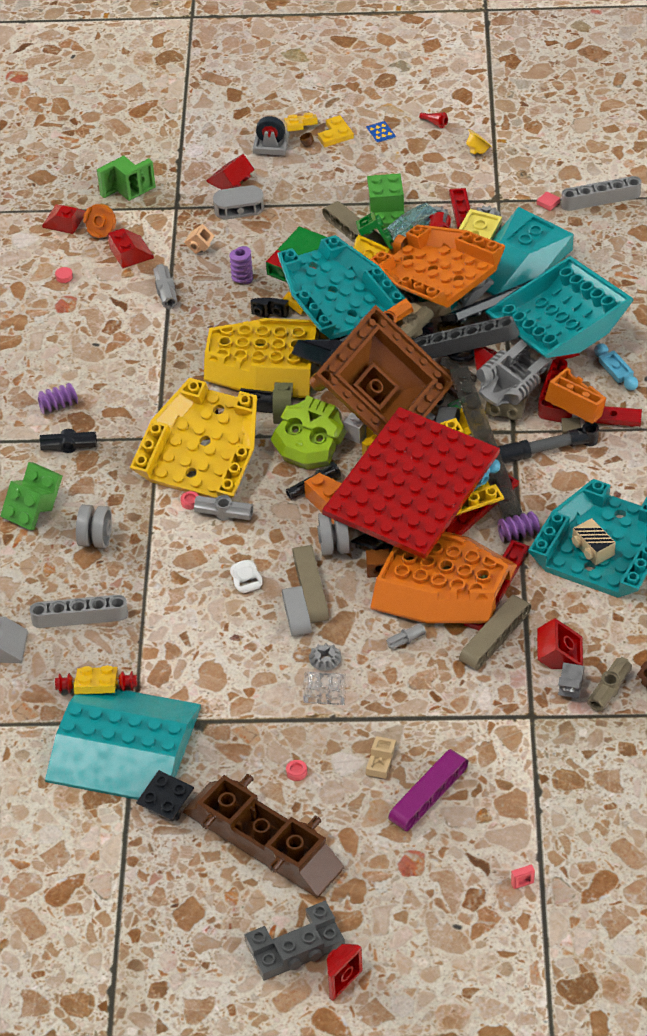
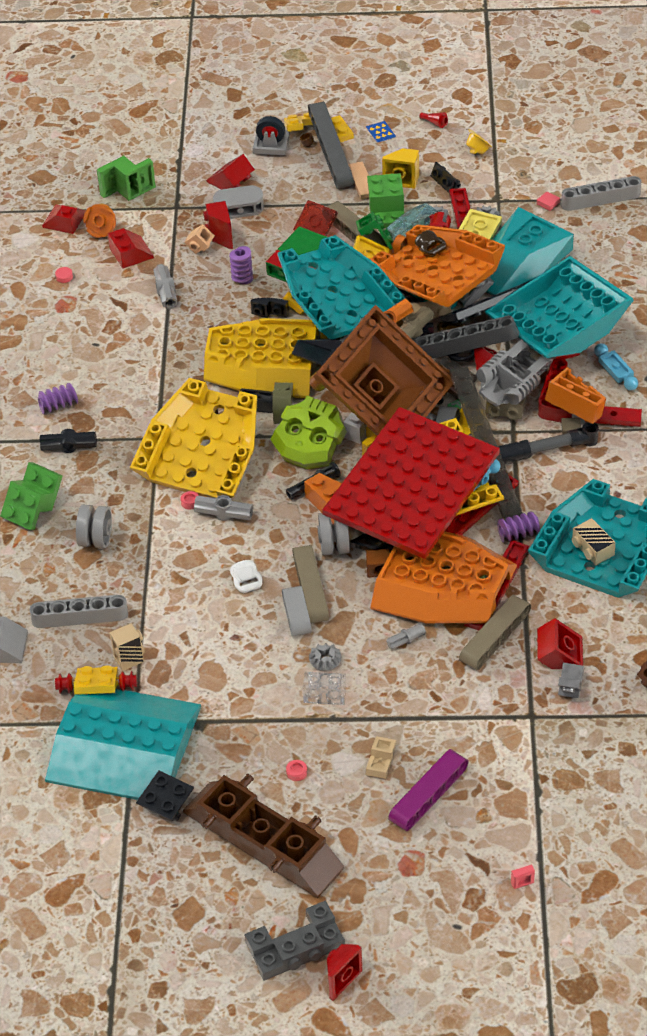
dark tan piece [587,657,632,712] -> none
none -> tan brick [109,623,145,671]
none -> red slope [203,201,233,249]
none -> clear red tile [293,200,338,236]
none -> dark grey beam [308,101,354,189]
none -> light nougat tile [348,161,369,200]
none -> yellow slope [382,148,419,189]
none -> dark brown piece [414,230,447,257]
none -> black hinge [430,162,461,193]

